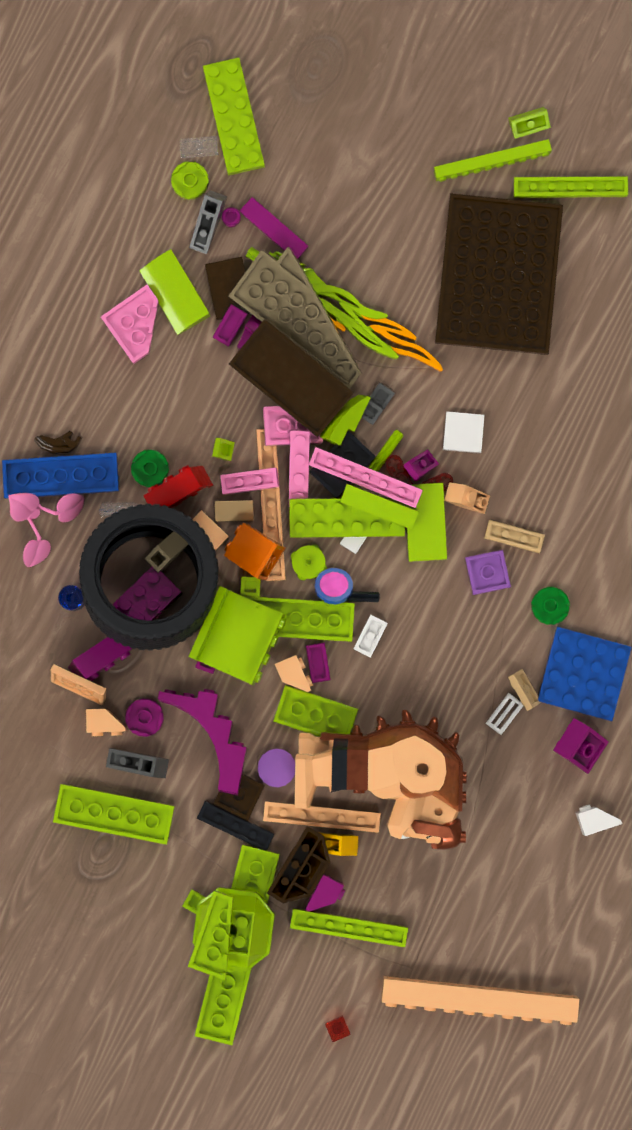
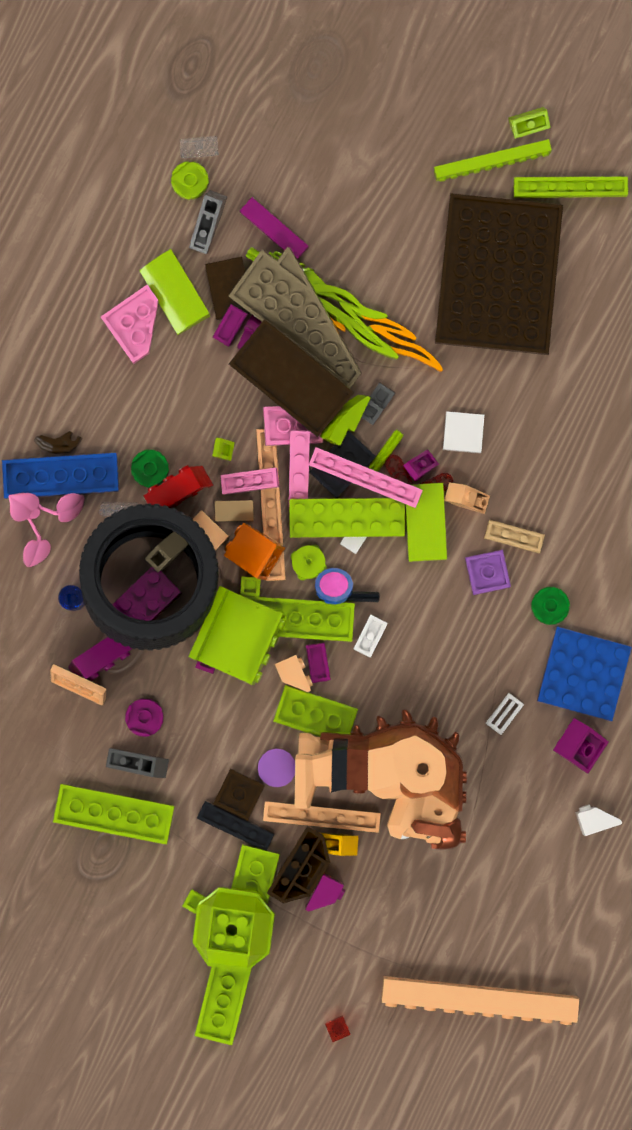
light nougat slope [86,709,127,736] -> none
magenta arch [158,689,247,795] -> none
lime wing [188,890,234,980] -> none
lime plate [203,58,265,176] -> none
magenta tile [222,207,241,227] -> none
lime plate [290,908,408,947] -> none
lime tile [340,484,419,530] -> none
tan plate [508,669,541,711] -> none

